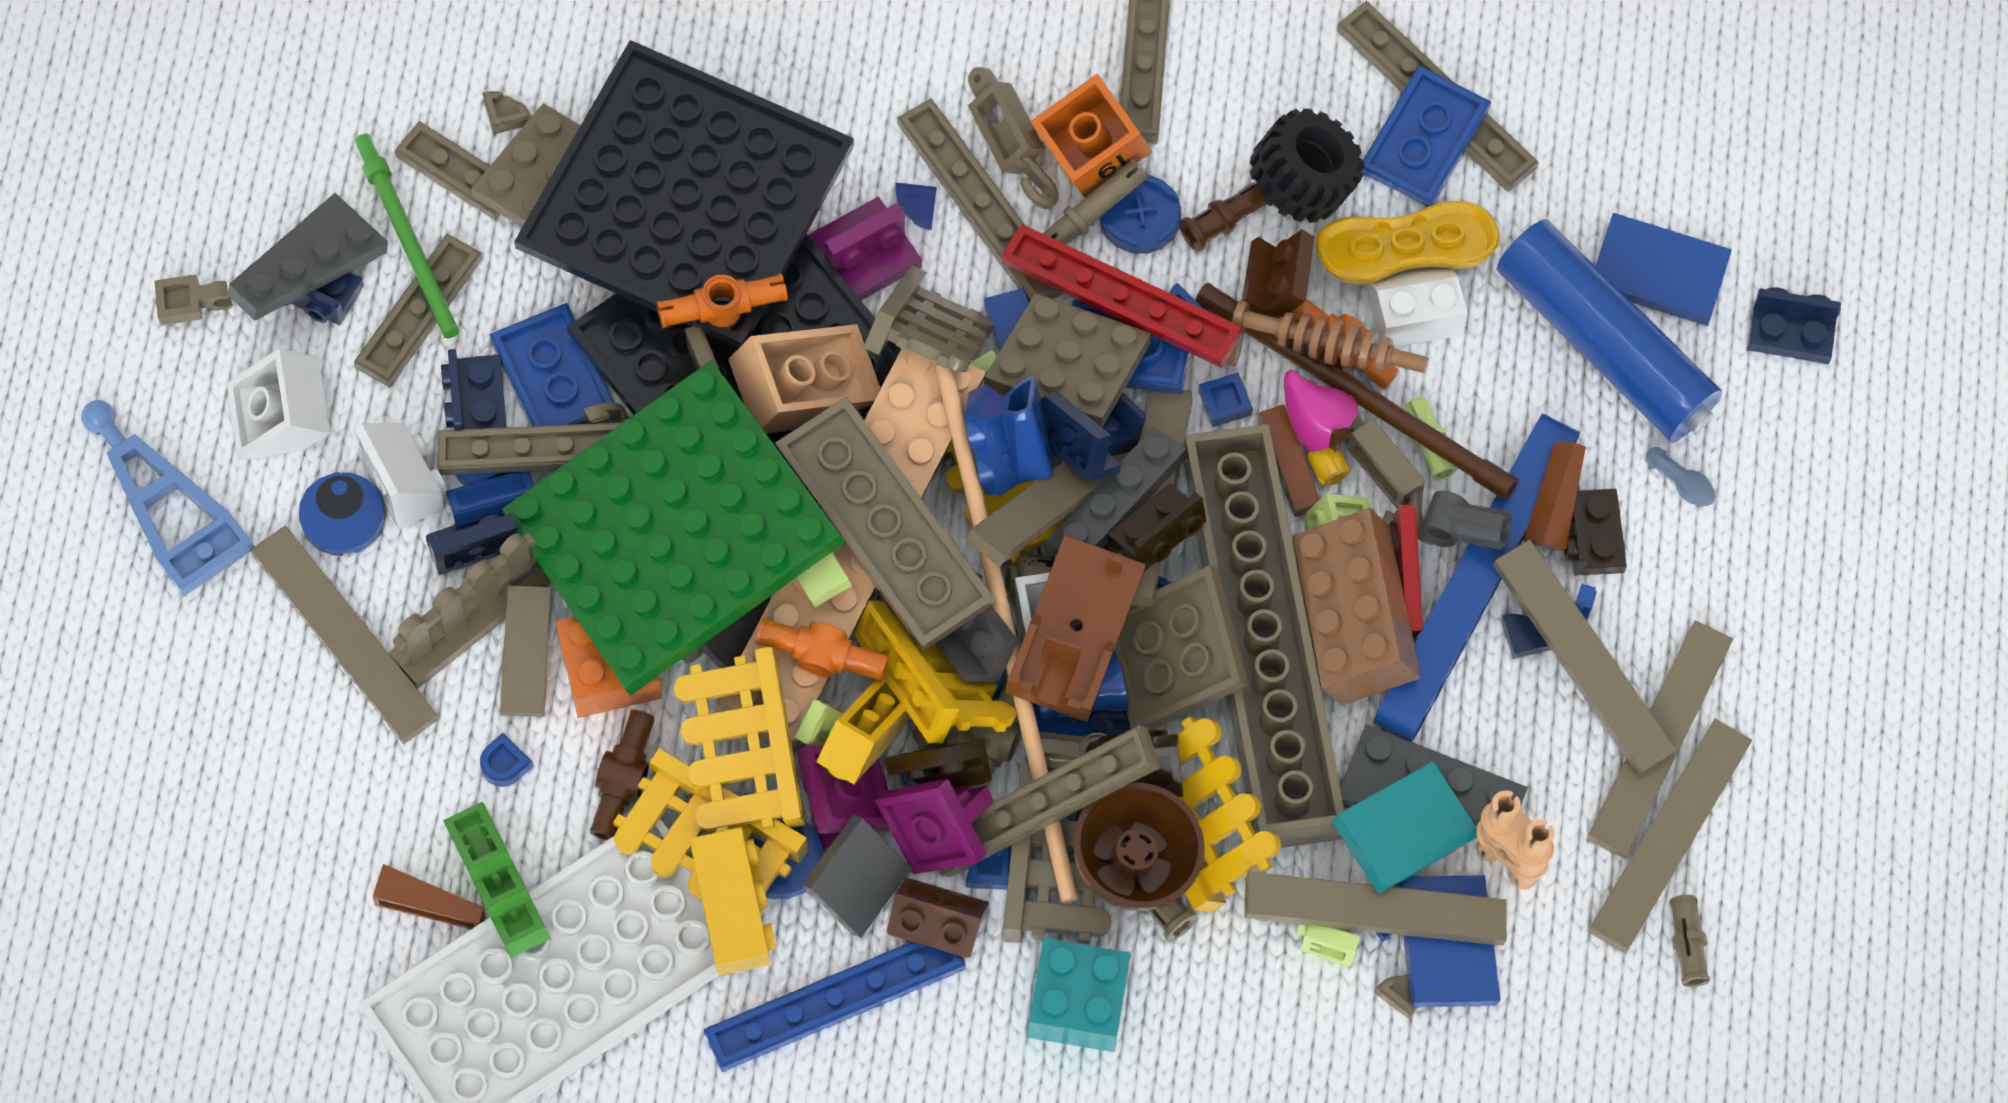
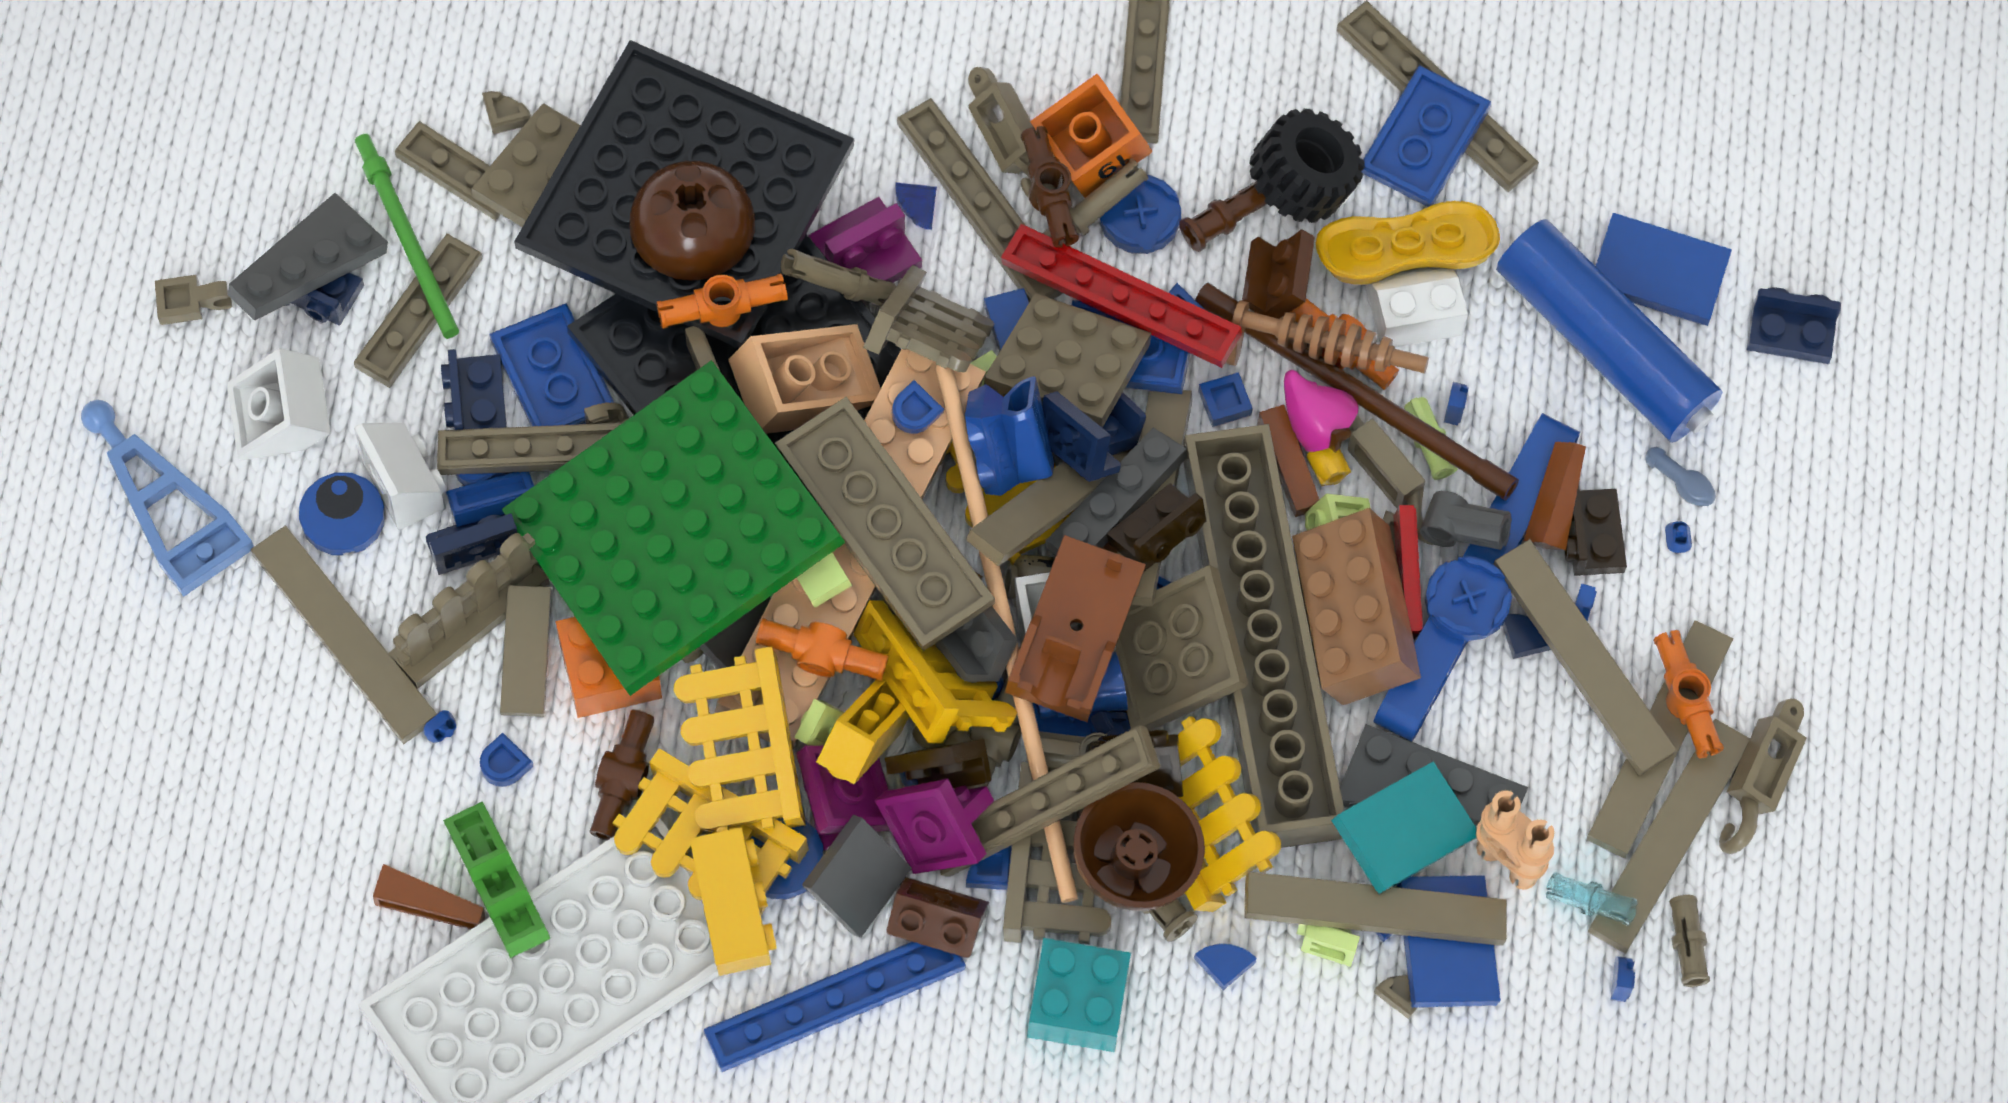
none -> blue rock [424,710,457,743]
none -> reddish brown piece [629,161,755,280]
none -> dark tan pin [781,249,896,307]
none -> blue tile [891,380,945,434]
none -> reddish brown pin [1021,126,1079,248]
none -> blue tile [1194,944,1257,990]
none -> blue tile [1425,556,1512,641]
none -> blue tile [1443,382,1469,426]
none -> clear light blue pin [1545,872,1638,926]
none -> blue tile [1610,956,1635,1002]
none -> orange pin [1653,630,1724,758]
none -> blue rock [1665,521,1692,553]
none -> dark tan piece [1719,698,1807,854]

